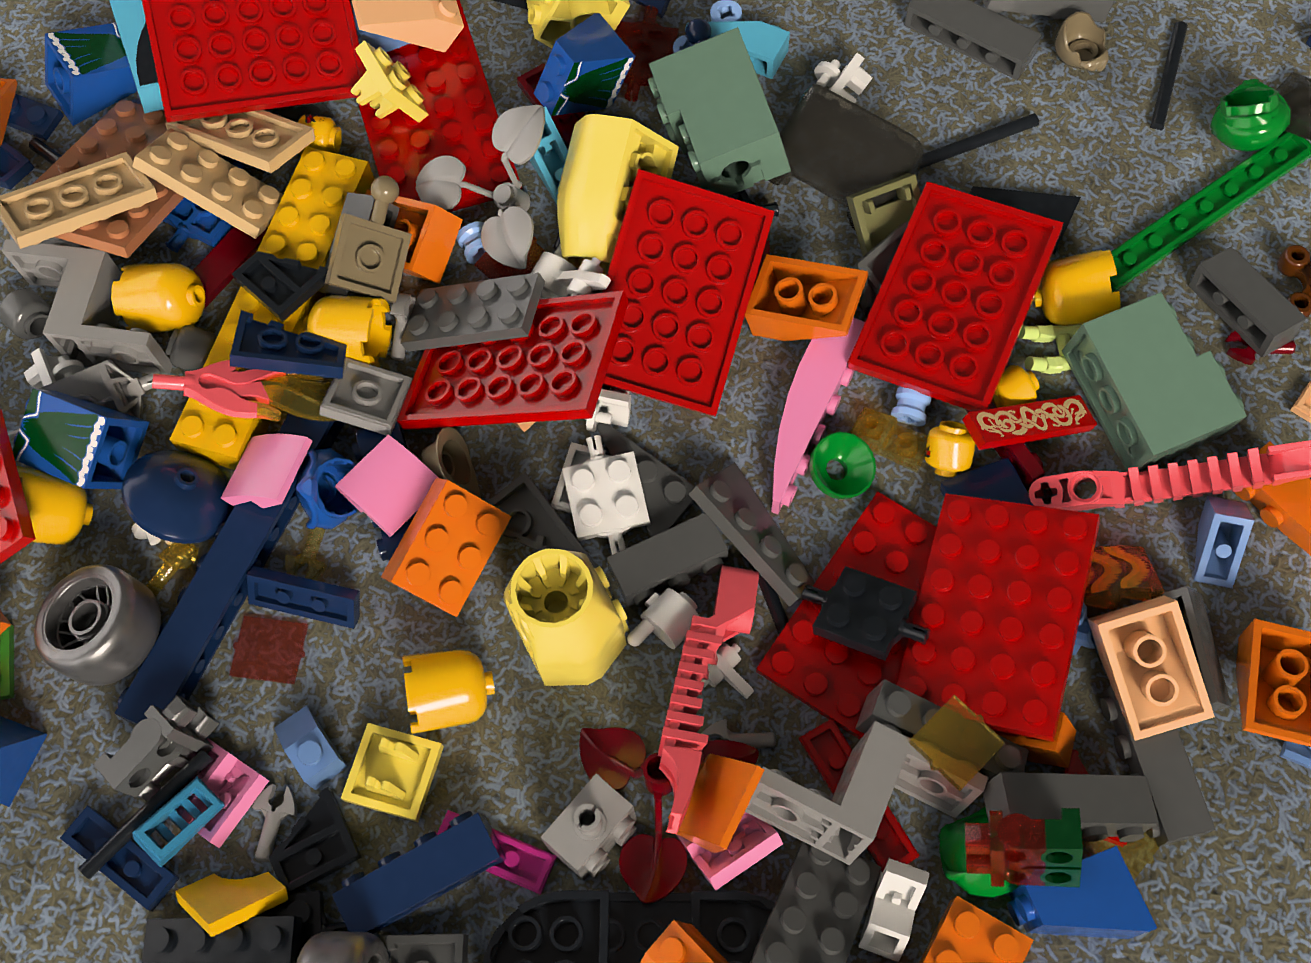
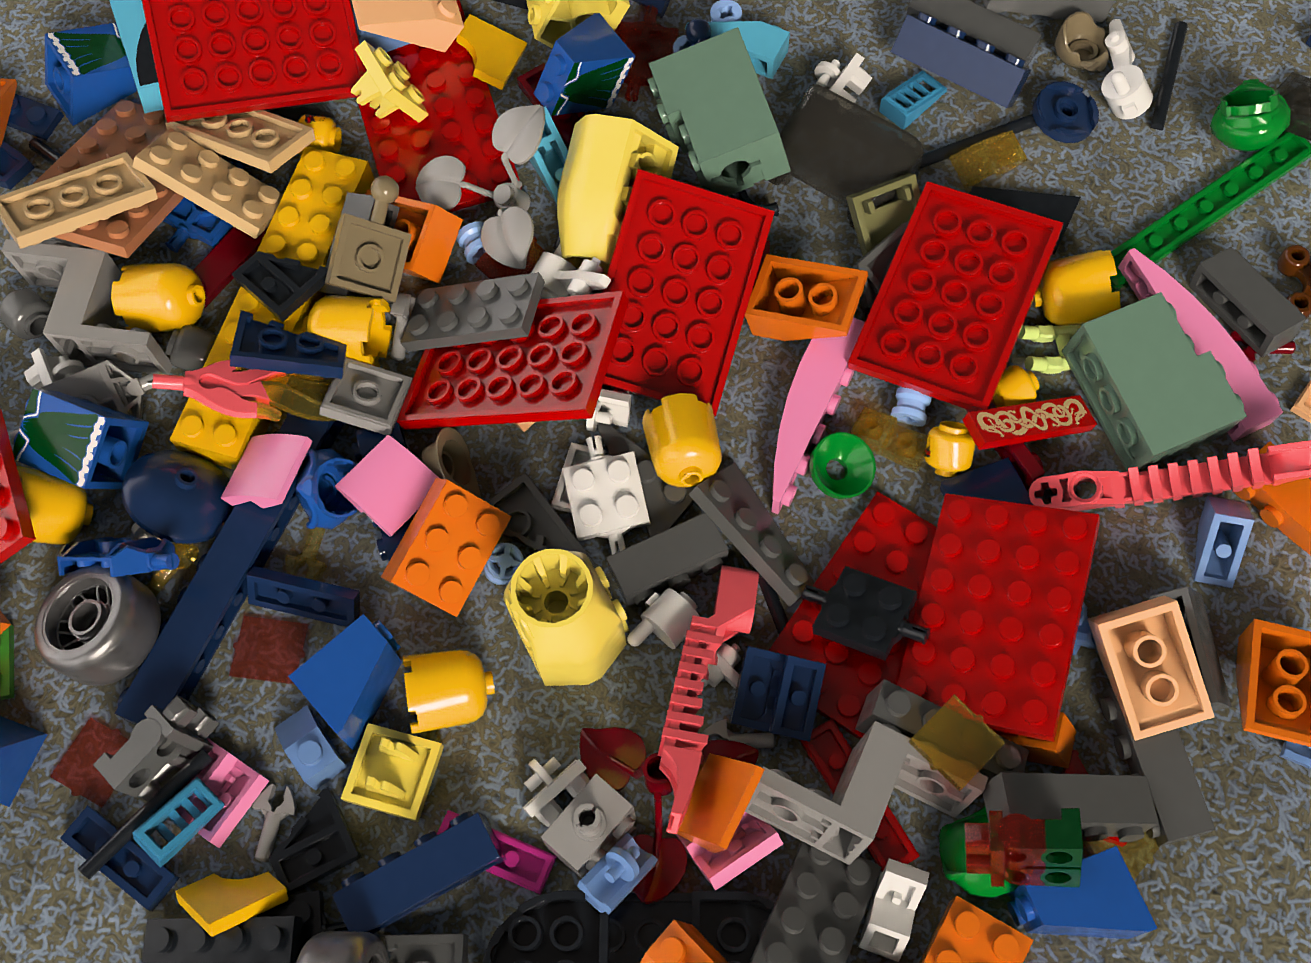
slope [1083,545,1164,610] -> none
none -> clear red piece [50,717,129,808]
none -> blue plate [57,536,180,577]
none -> blue slope [288,614,402,751]
none -> yellow tile [456,14,527,90]
none -> light blue wheel [483,543,524,585]
none -> white hips [522,757,590,828]
none -> medium blue hips [577,833,658,915]
none -> yellow cylinder [642,393,722,488]
none -> dark blue slope [729,646,826,742]
none -> dark azure slope [879,70,947,130]
none -> dark blue brick [890,11,1031,108]
none -> clear yellow slope [949,130,1028,188]
none -> dark blue plate [1032,81,1099,143]
none -> white piece [1101,19,1153,119]
none -> bright pink slope [1118,248,1283,442]

